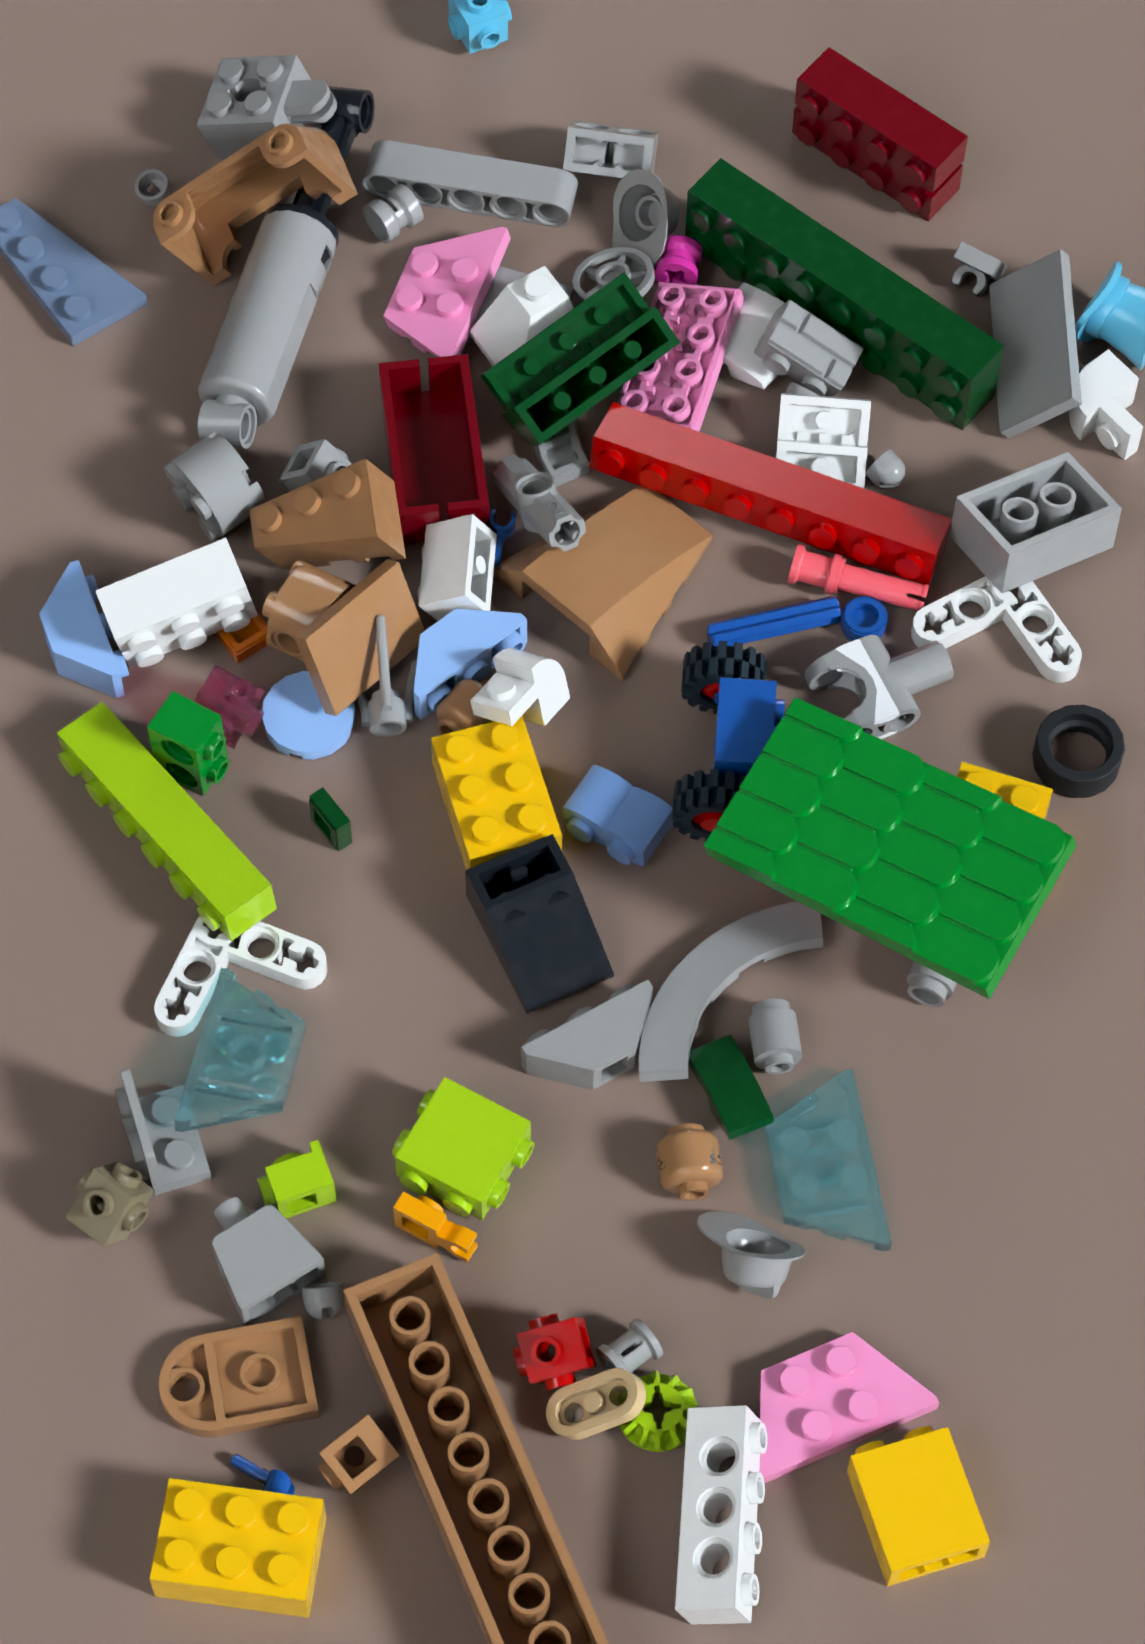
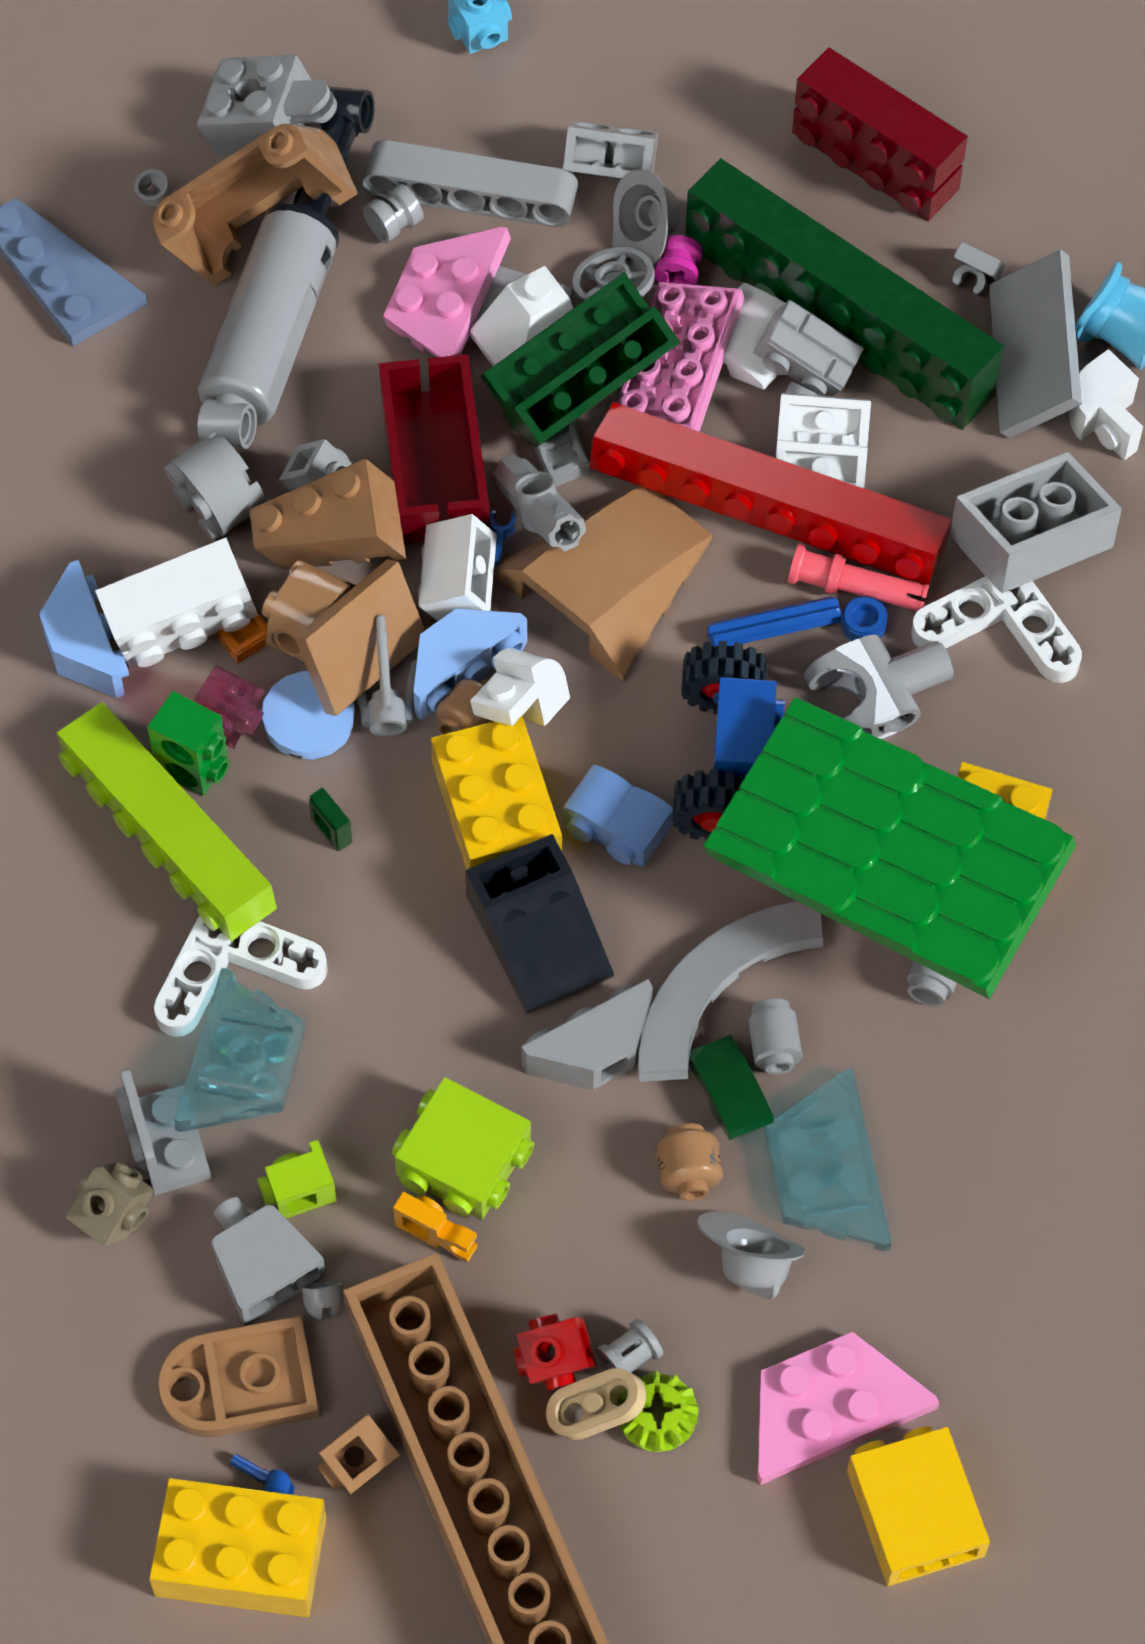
white brick [675,1405,767,1625] -> none
light grey hinge [865,449,905,489] -> none
black tyre [1032,705,1125,798] -> none

